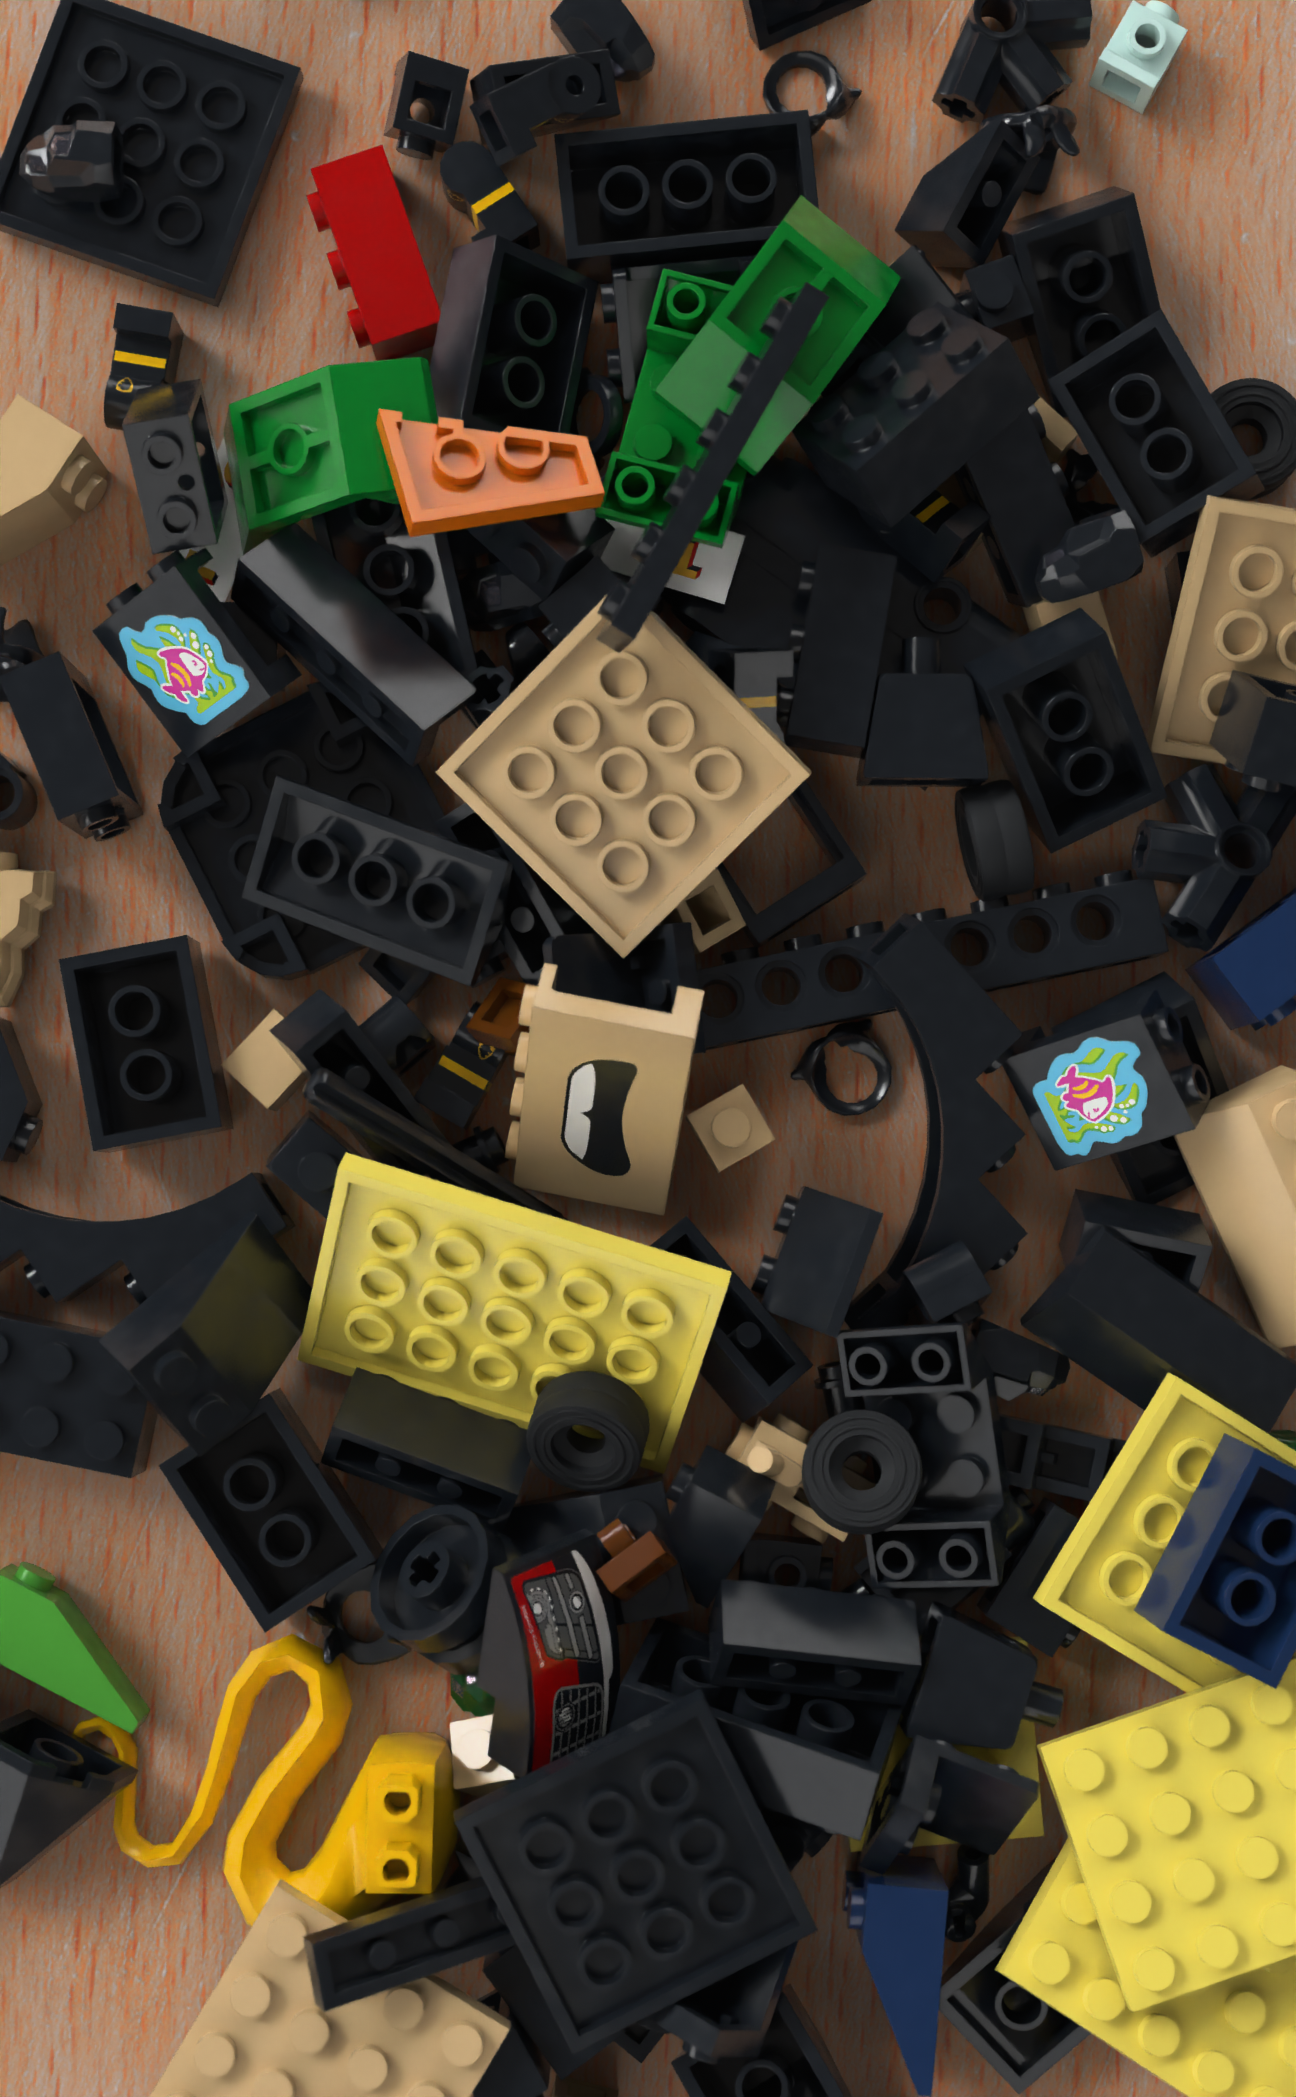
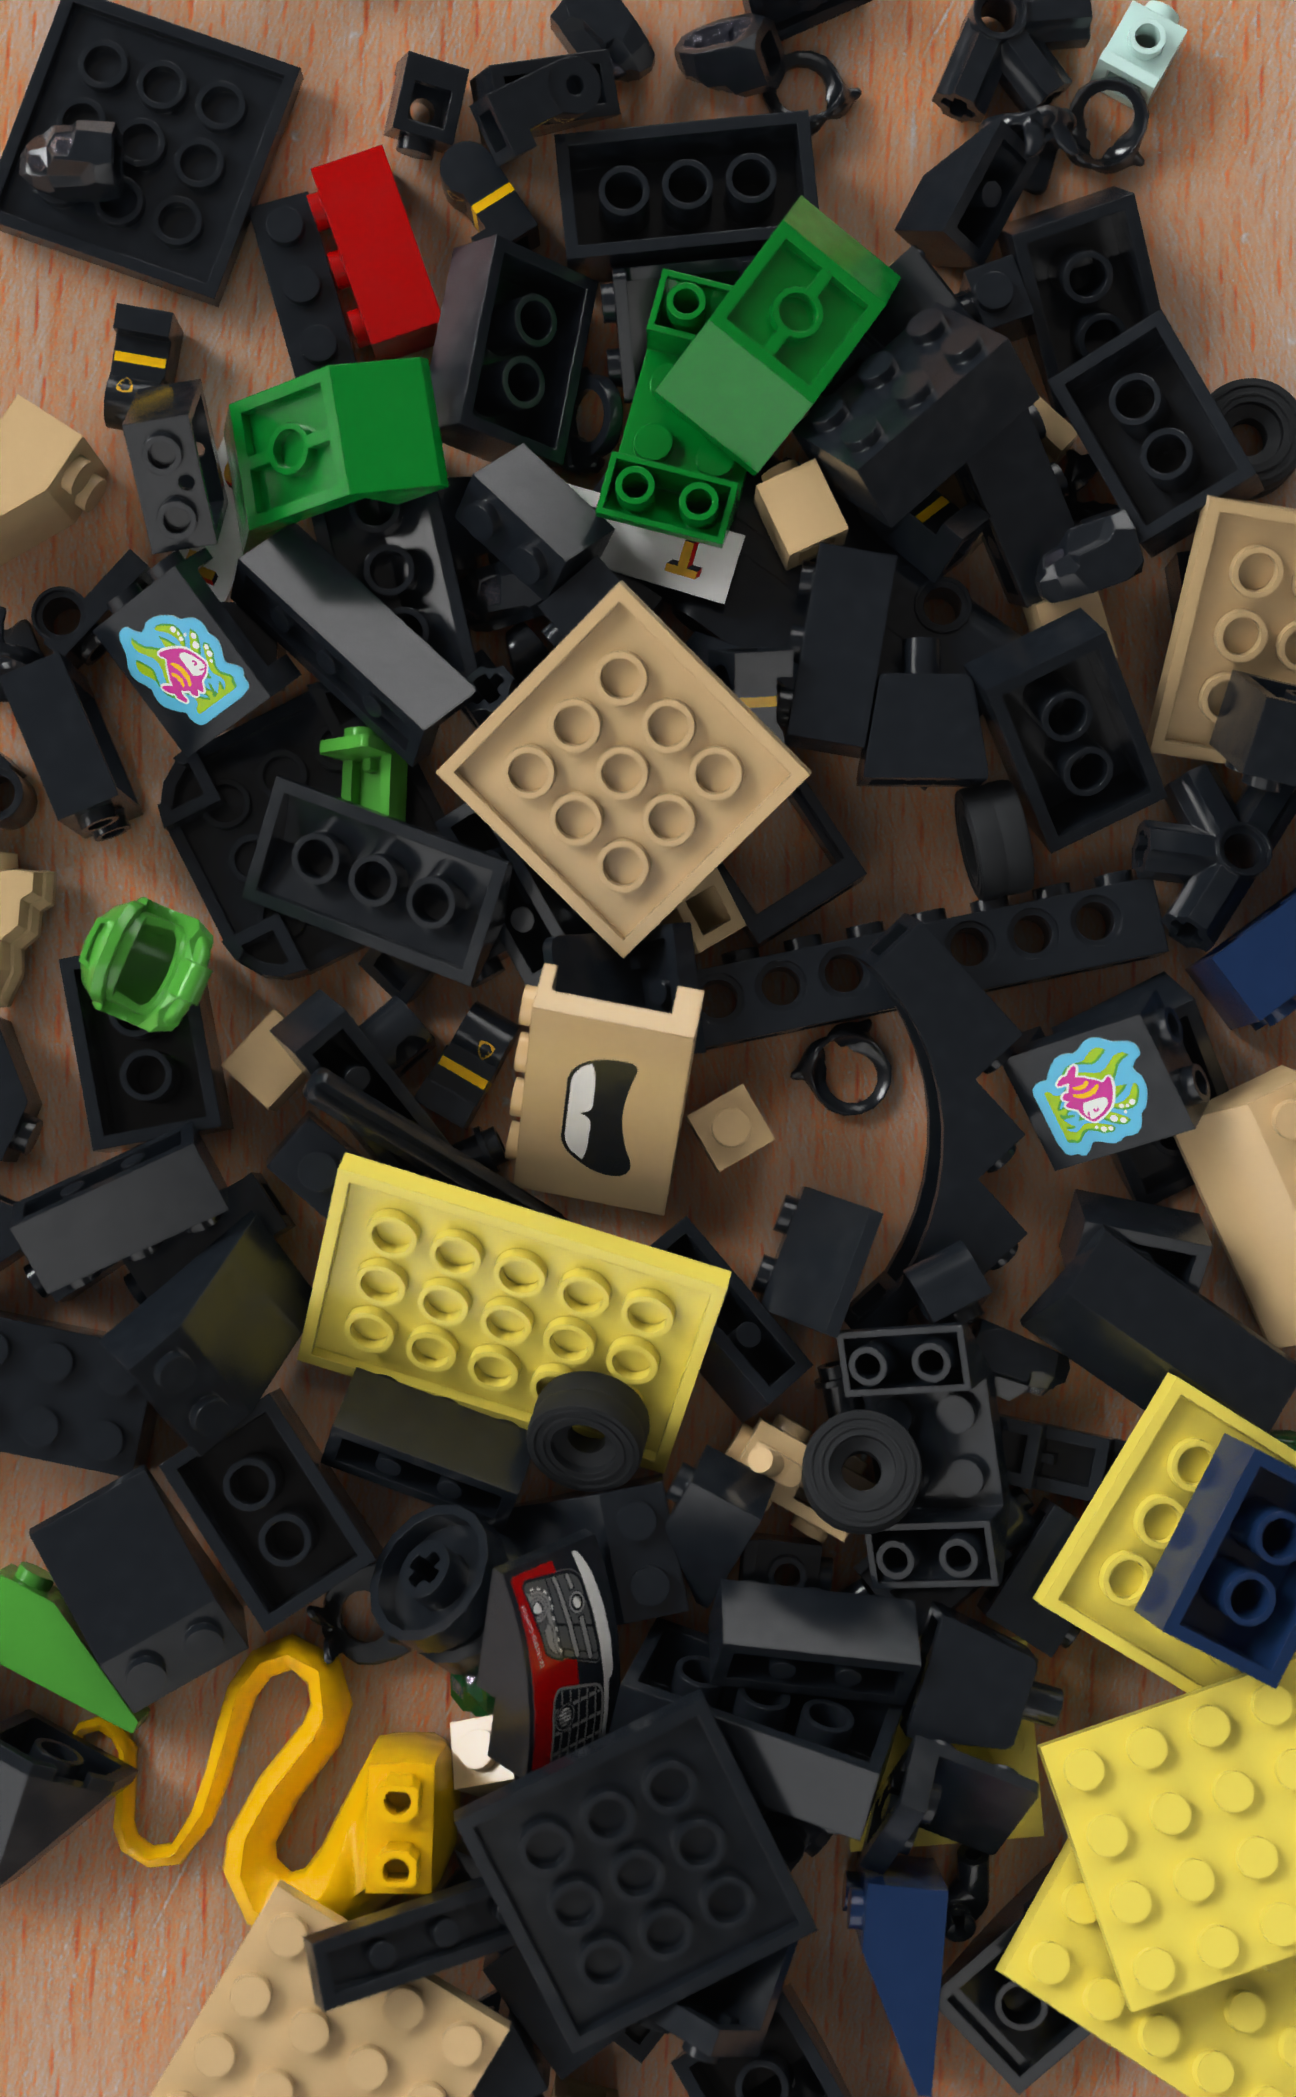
orange wing [376,409,605,537] -> none
reddish brown tile [466,977,538,1056] -> none
reddish brown tile [596,1518,678,1603] -> none
black plate [597,282,829,653] -> none
none -> black brick [10,1121,229,1294]
none -> black slope [29,1464,249,1713]
none -> black plate [31,549,153,669]
none -> bright green helmet [79,897,214,1032]
none -> black plate [250,191,357,378]
none -> bright green bracket [319,726,408,822]
none -> black rock [674,13,785,97]
none -> tan brick [754,458,849,571]
none -> black piece [1066,77,1150,174]

